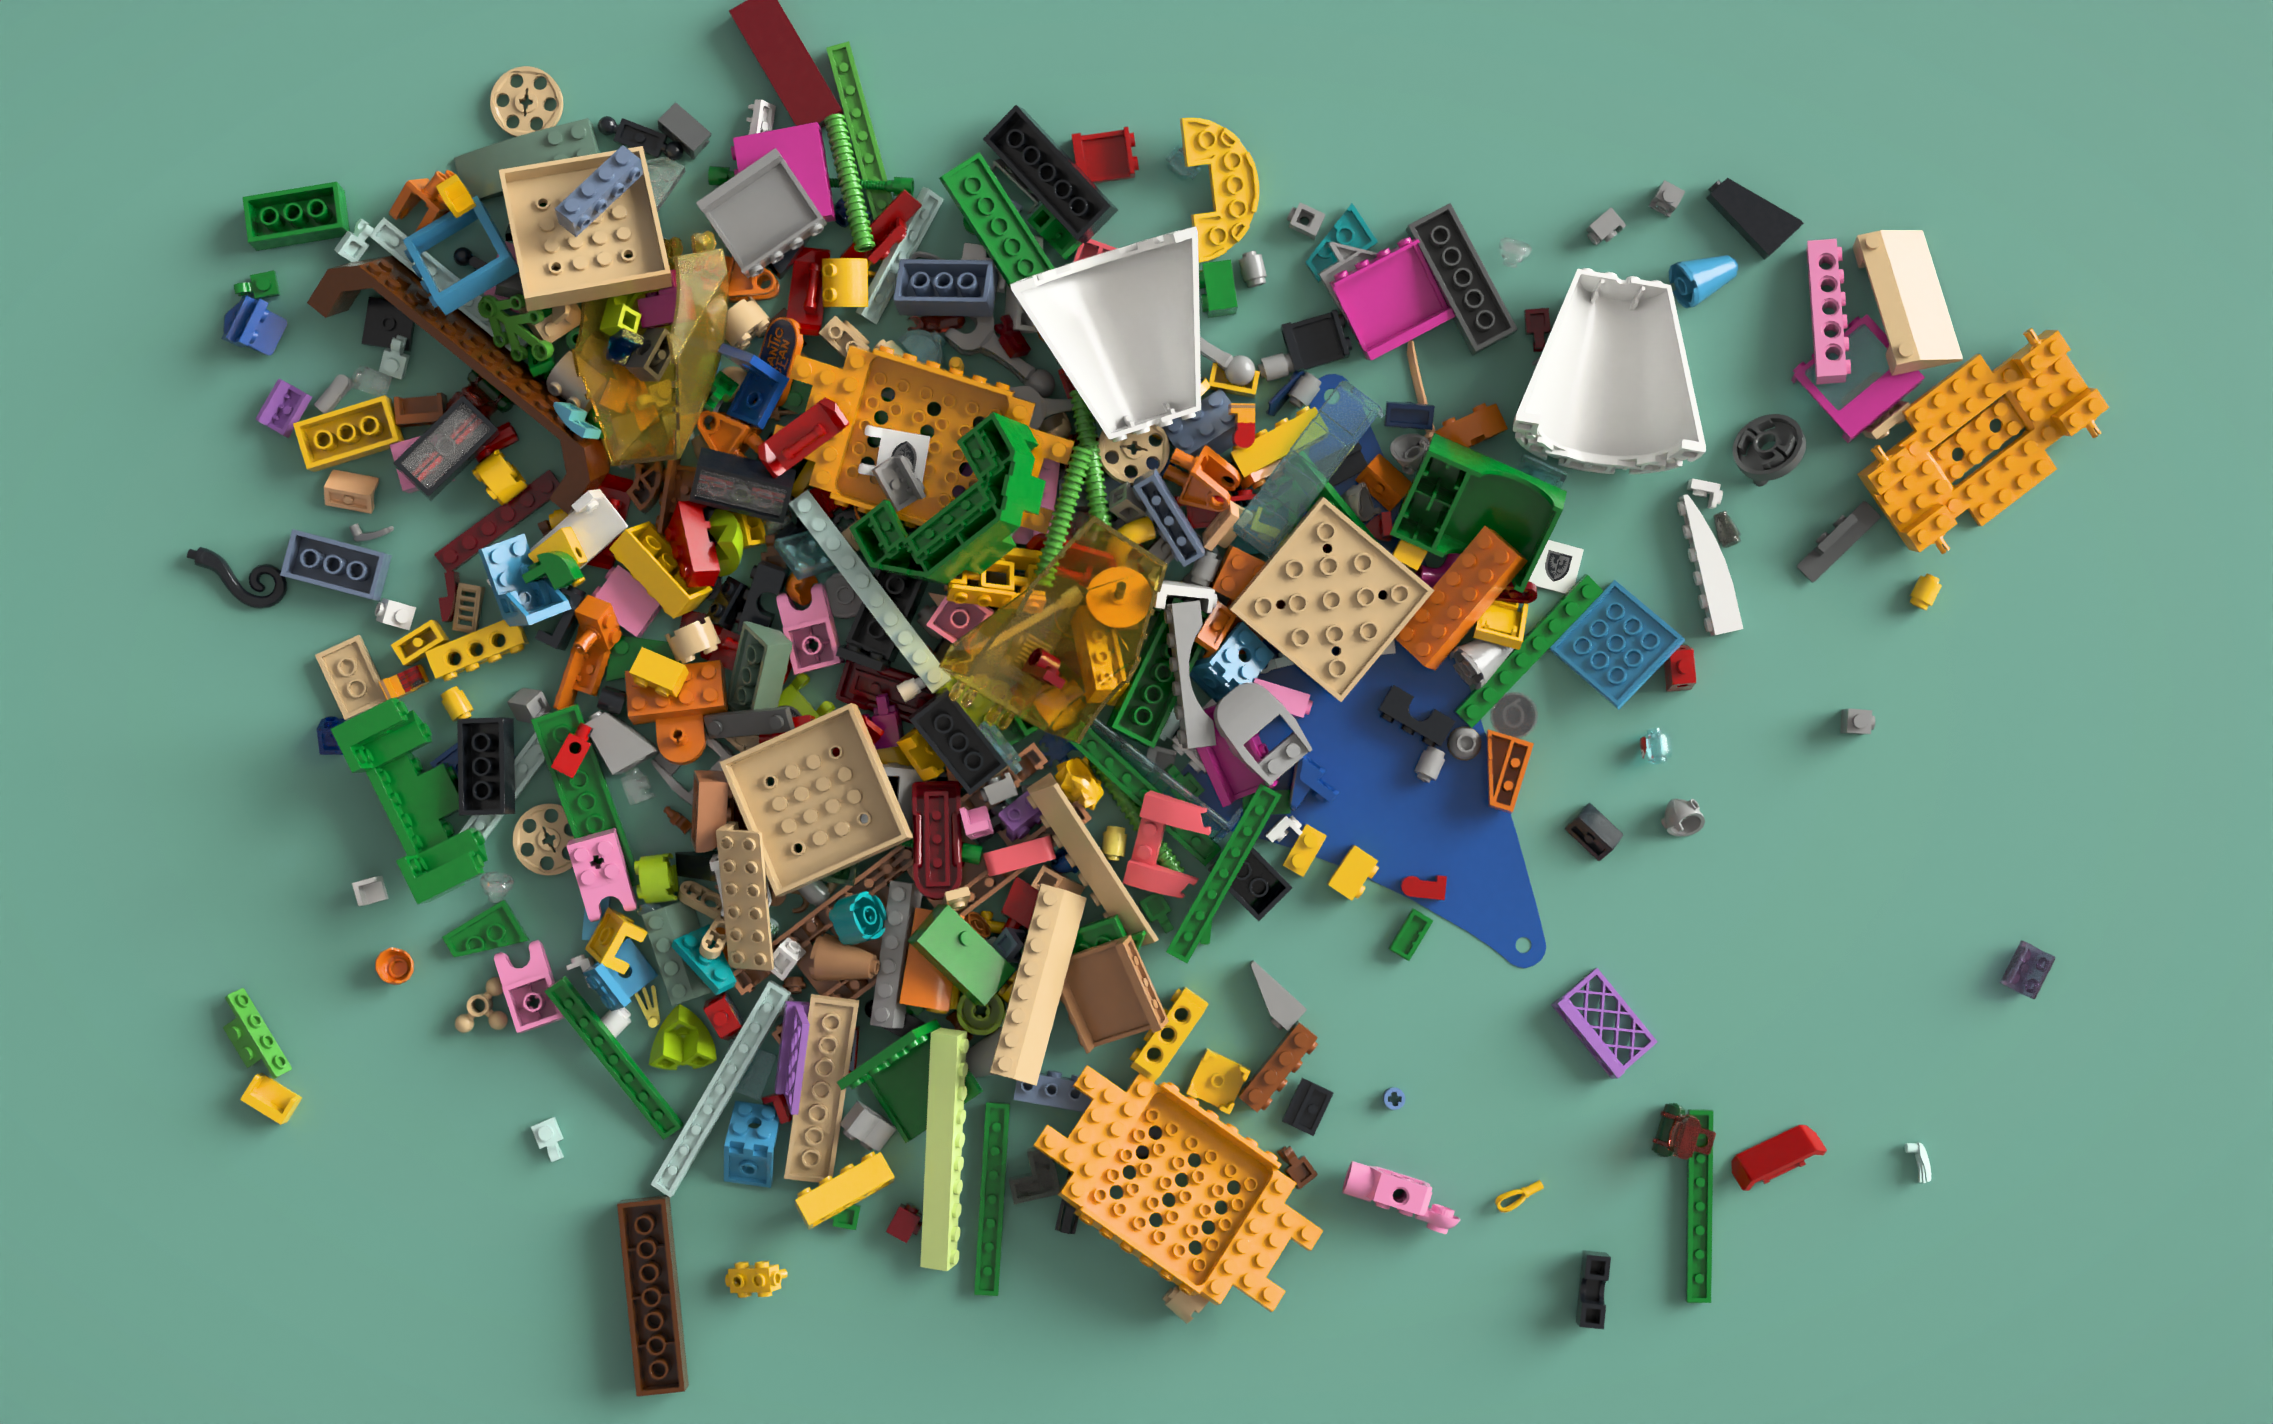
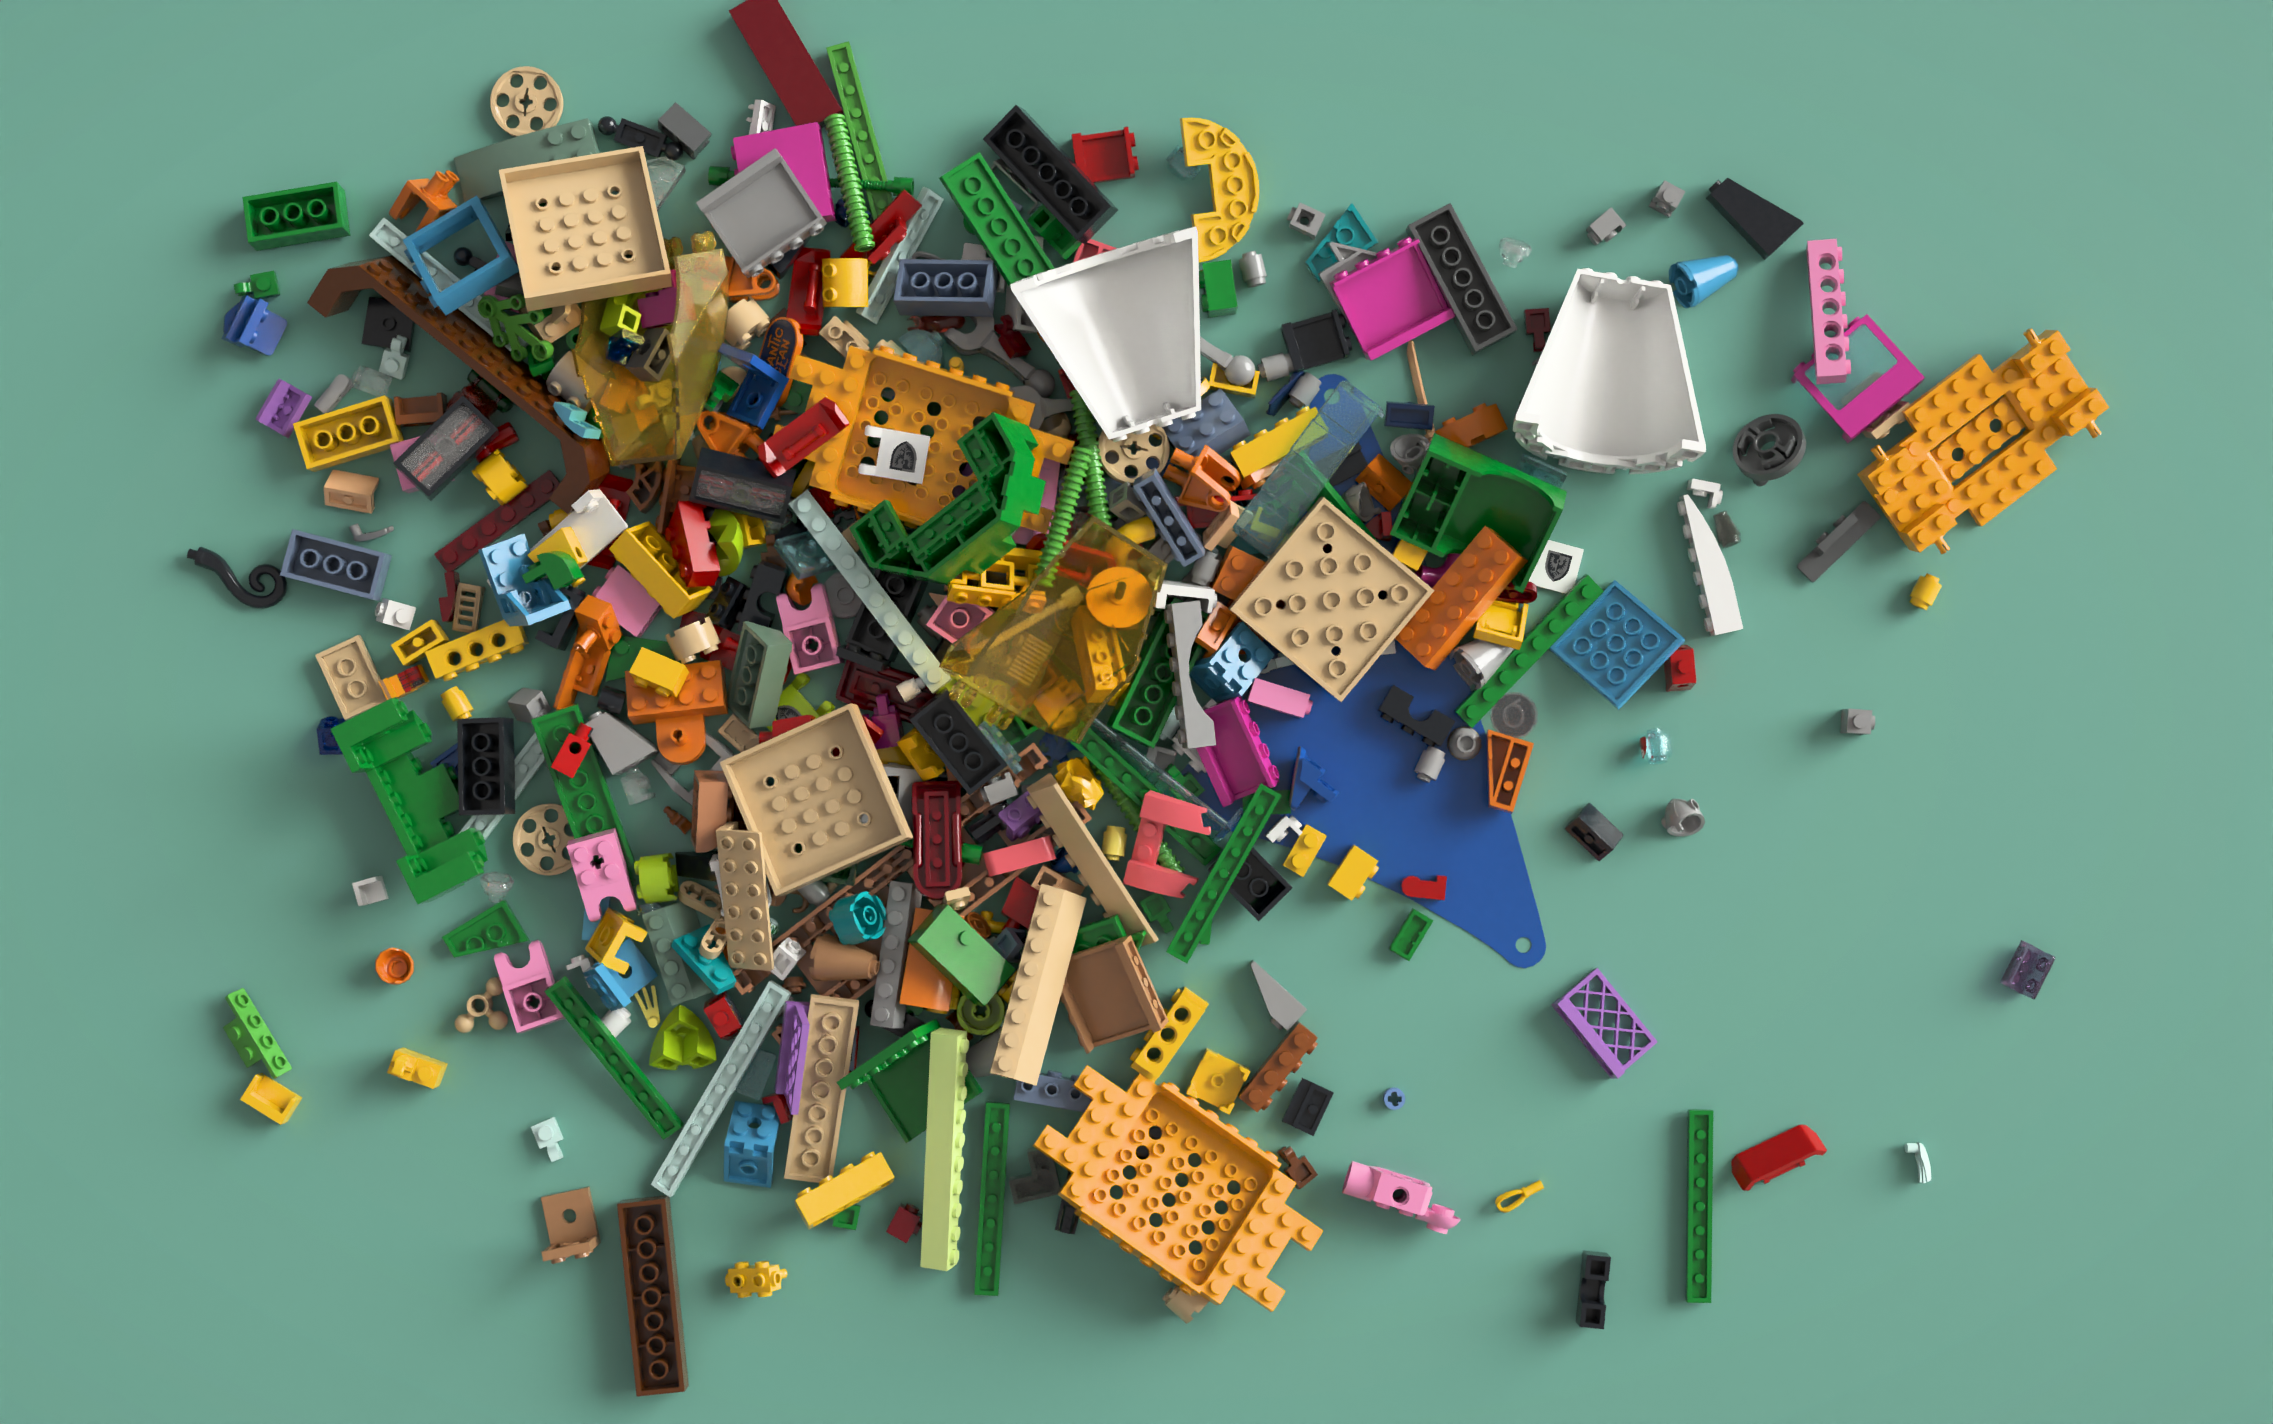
light aqua plate [334,219,374,262] -> none
yellow panel [436,174,476,219] -> none
sand blue brick [555,145,643,237] -> none
dark grey plate [704,706,795,739] -> none
light grey brick [840,1101,896,1152] -> none
light grey bracket [872,455,926,512] -> none
bright pink panel [960,806,994,840] -> none
dark red plate [1022,647,1066,689] -> none
light grey slope [1214,682,1312,786] -> none
leg [1228,403,1255,450] -> none
clear red piece [1652,1103,1716,1160] -> none
slope [1853,230,1963,376] -> none
none -> yellow hinge [387,1047,448,1089]
none -> medium nougat bracket [541,1187,601,1264]

